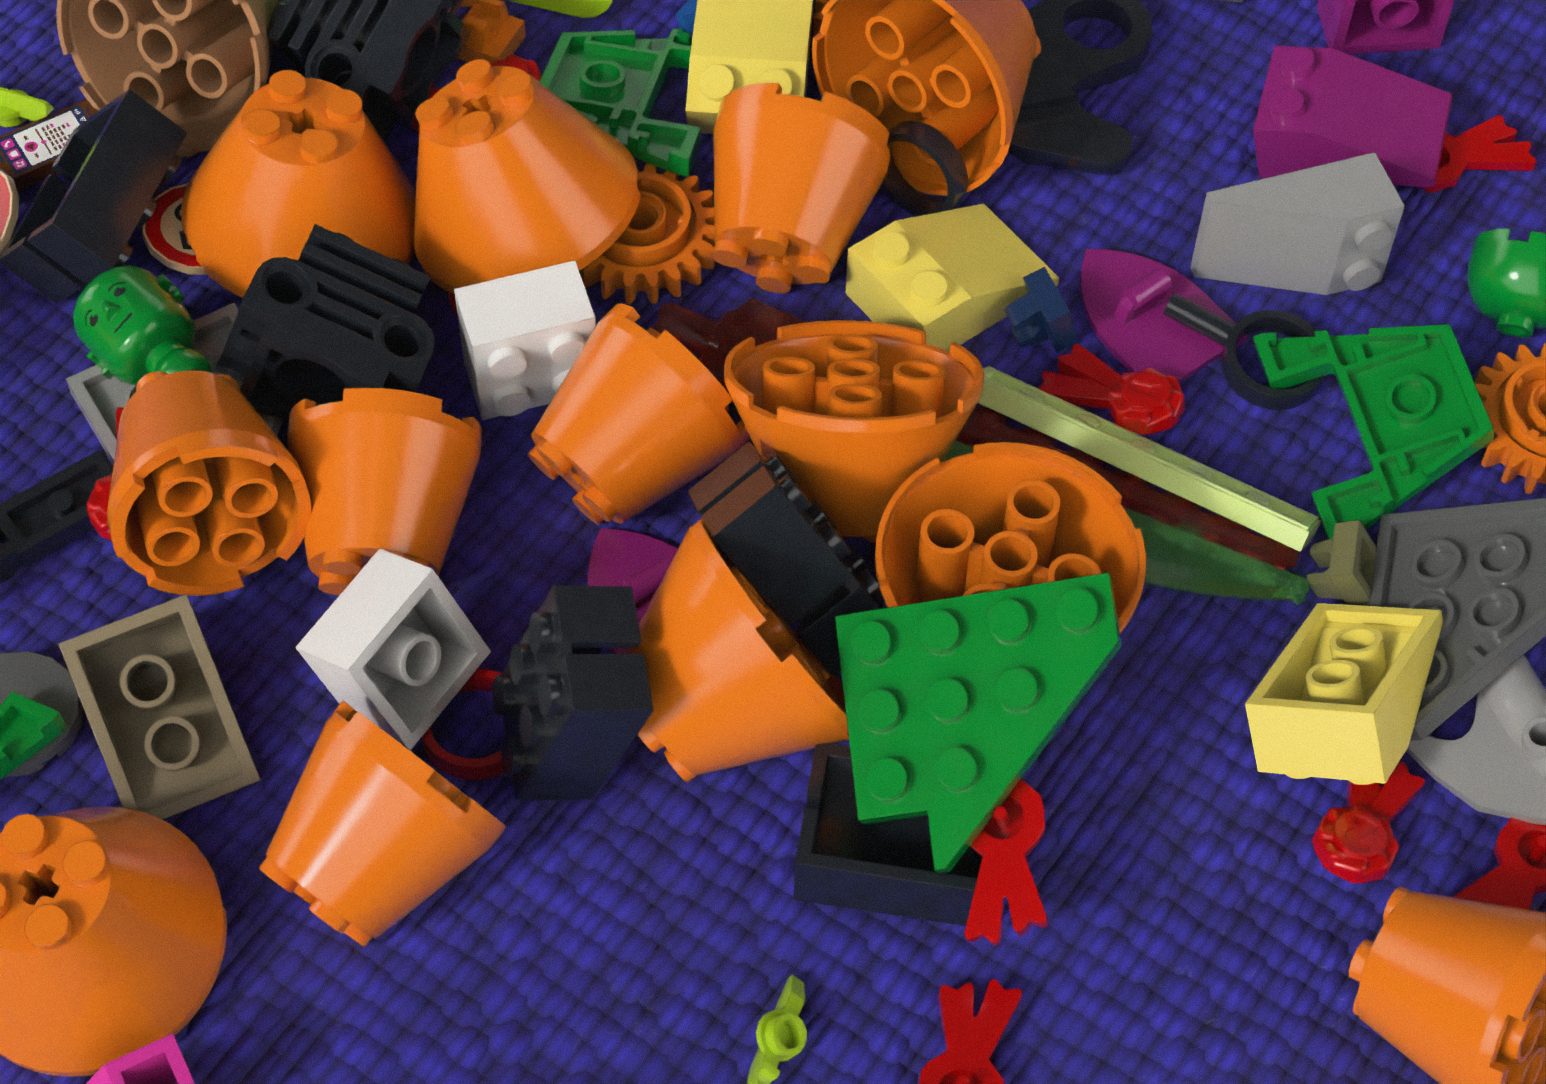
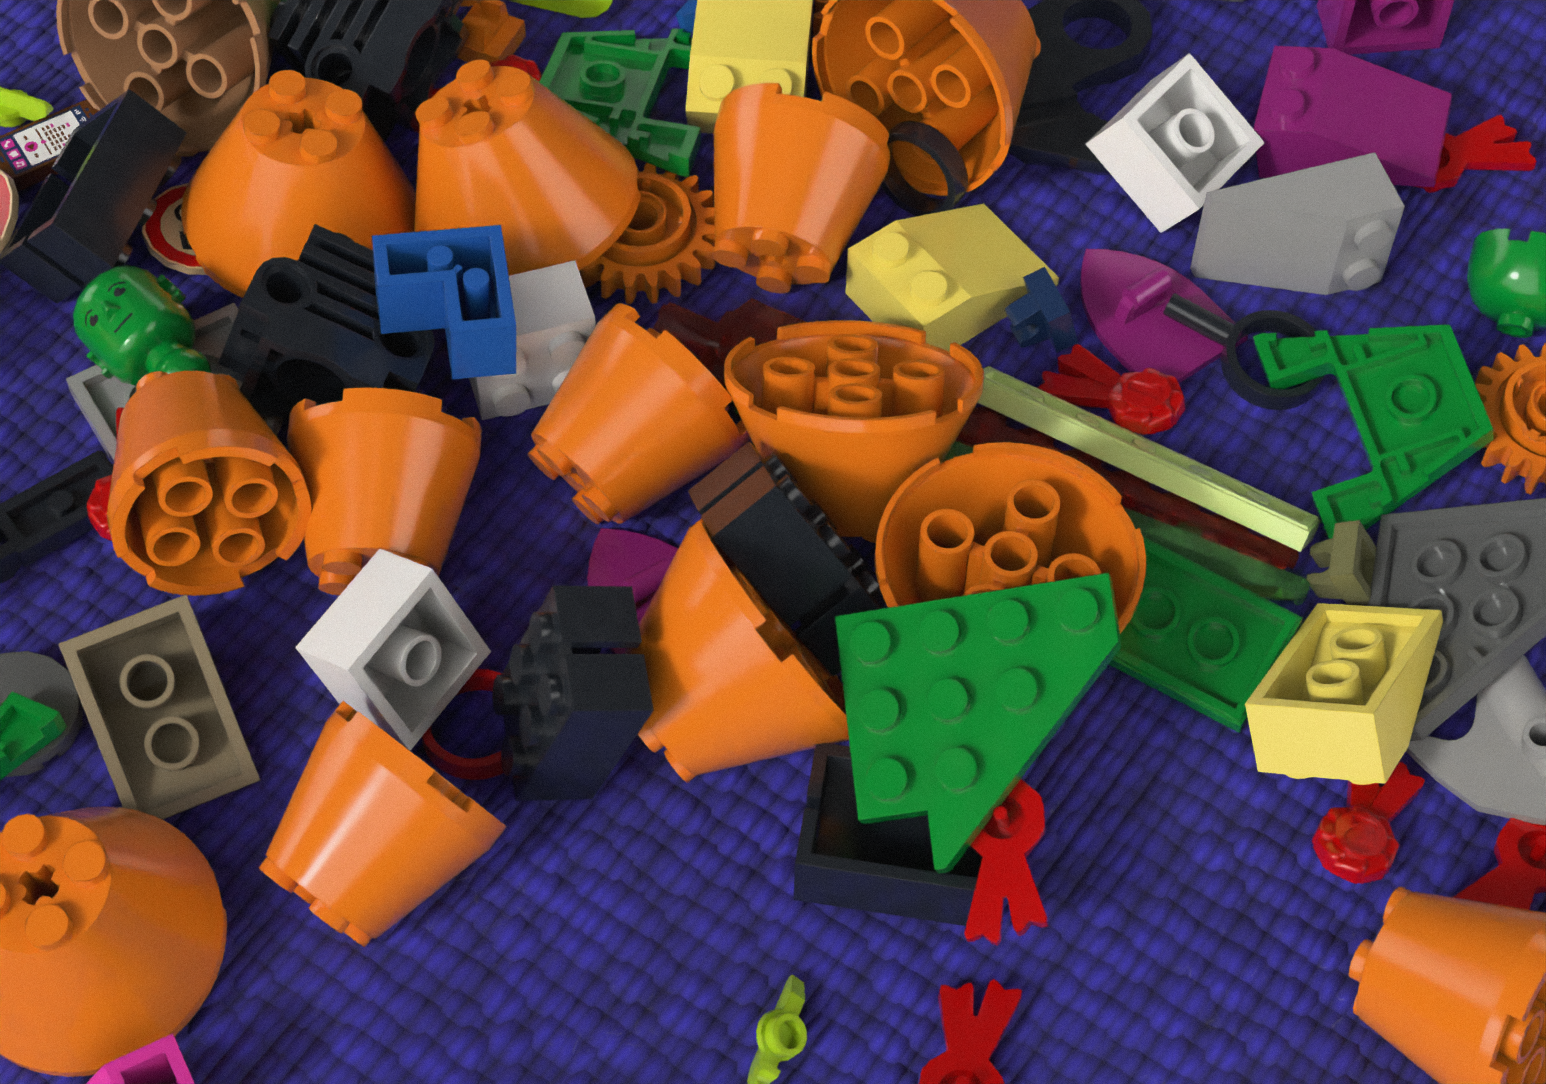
none -> blue brick [372,225,516,380]
none -> white brick [1086,53,1265,233]
none -> green tile [1109,536,1303,733]

